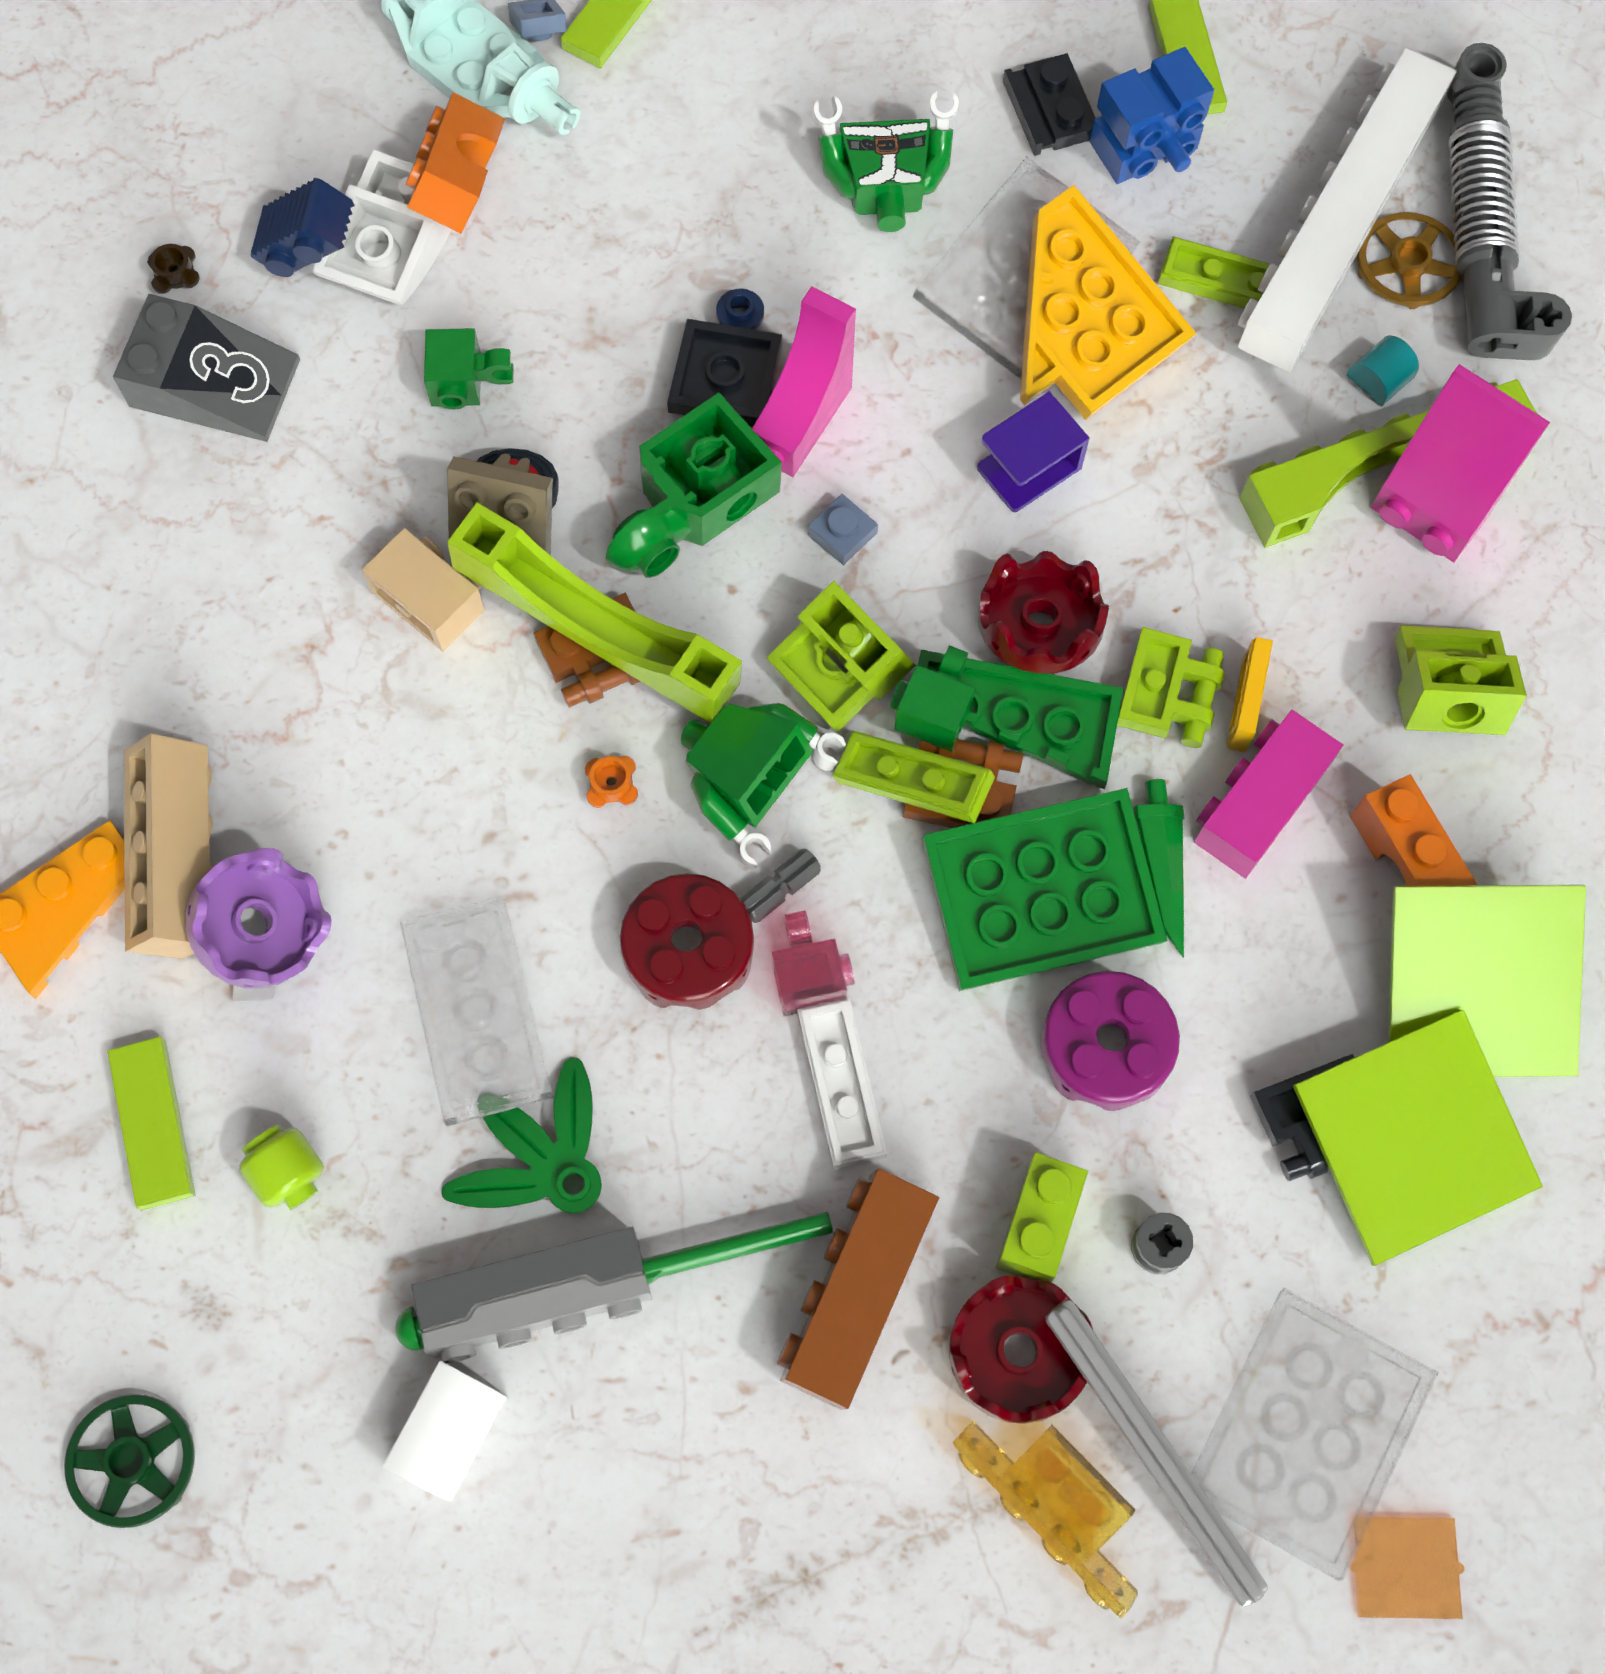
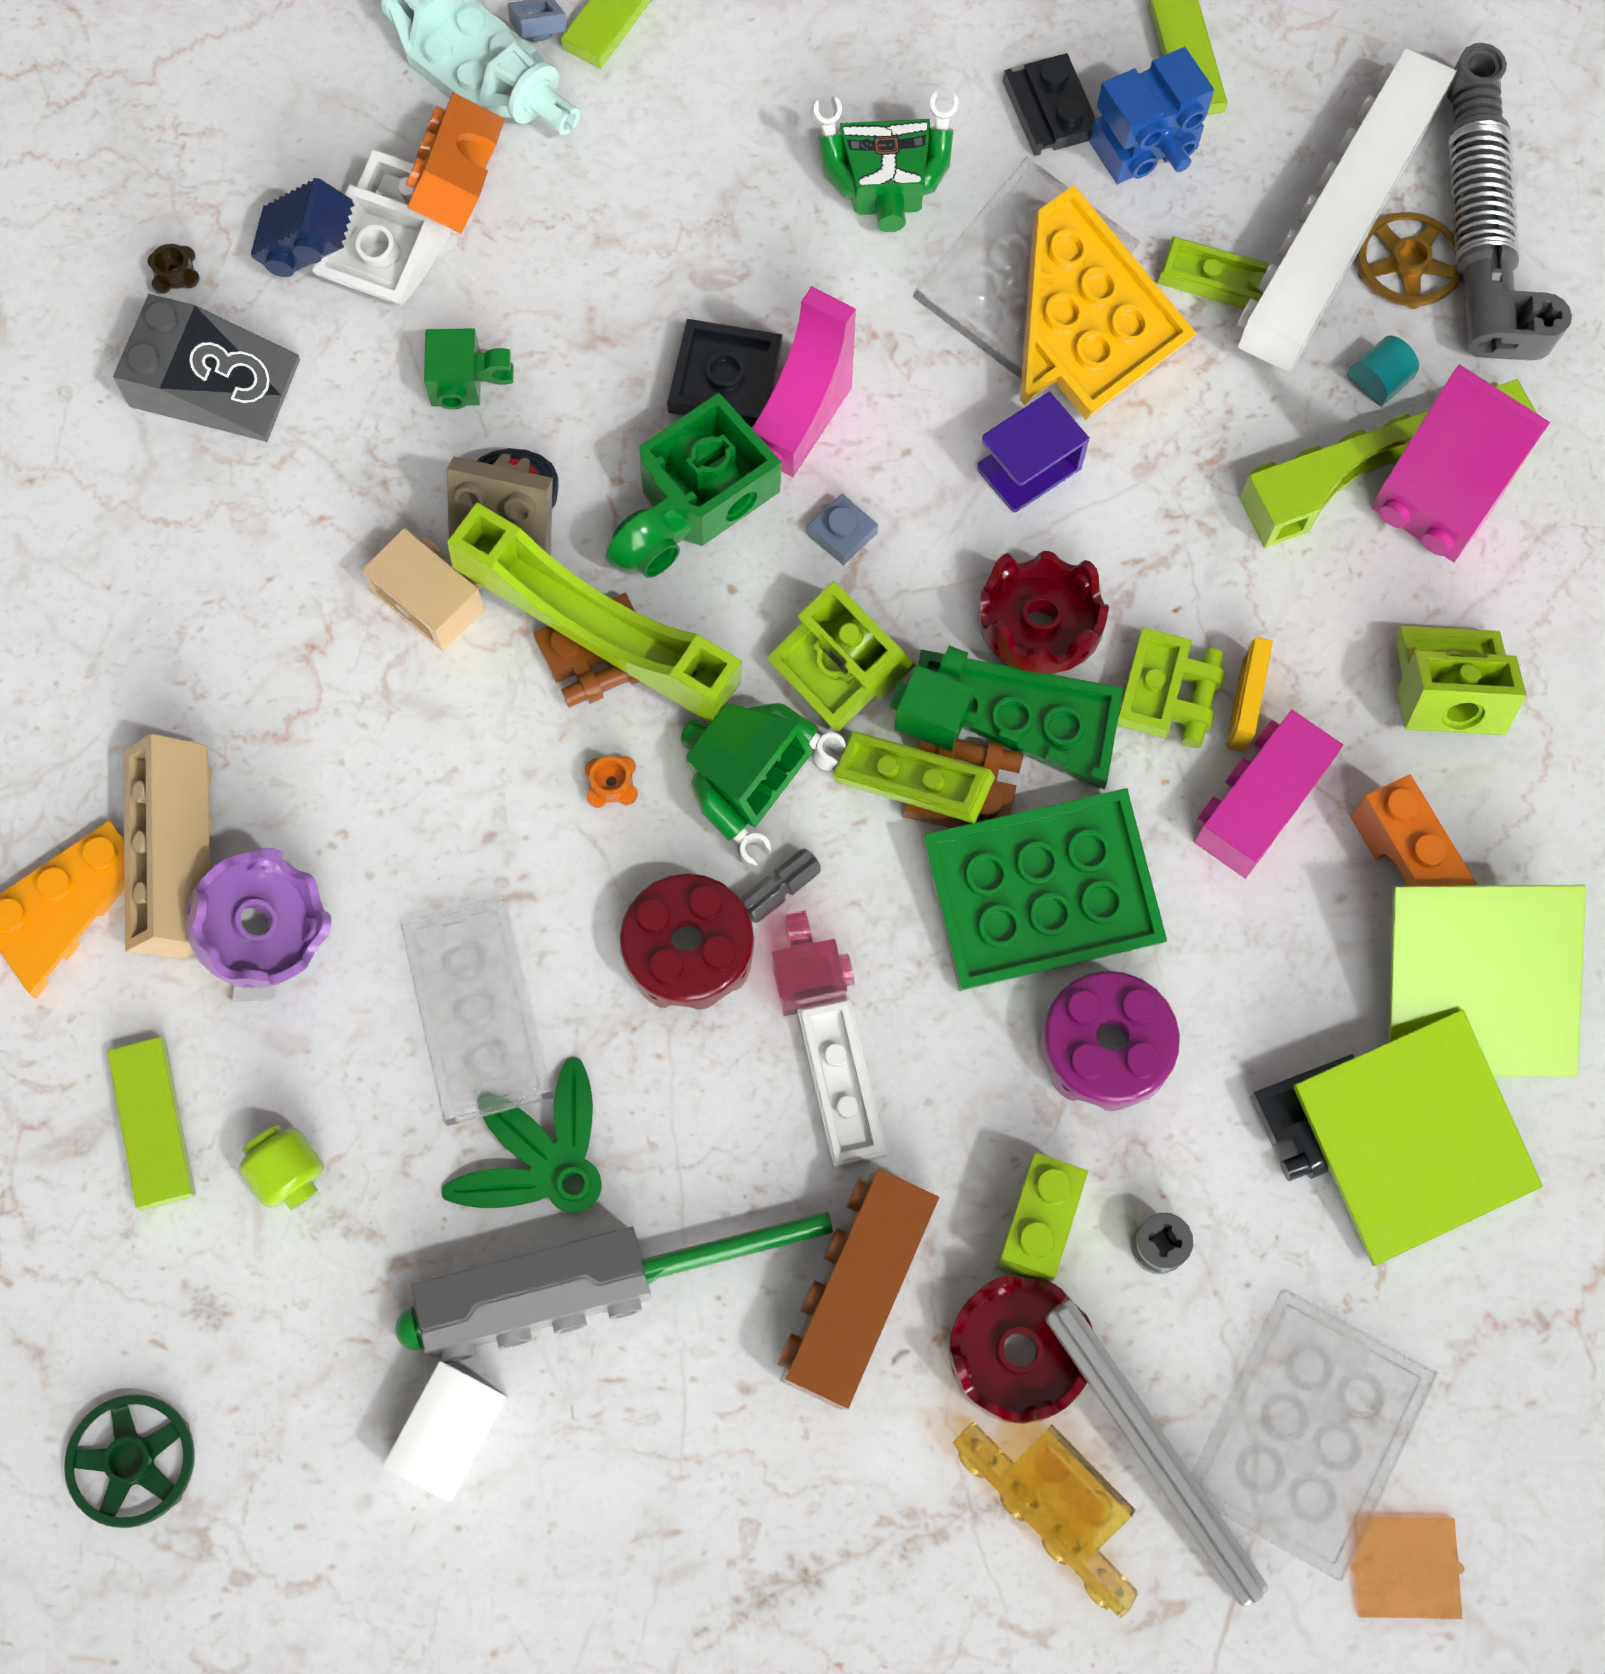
dark blue plate [716,288,764,330] -> none
green bar [1133,779,1185,958] -> none

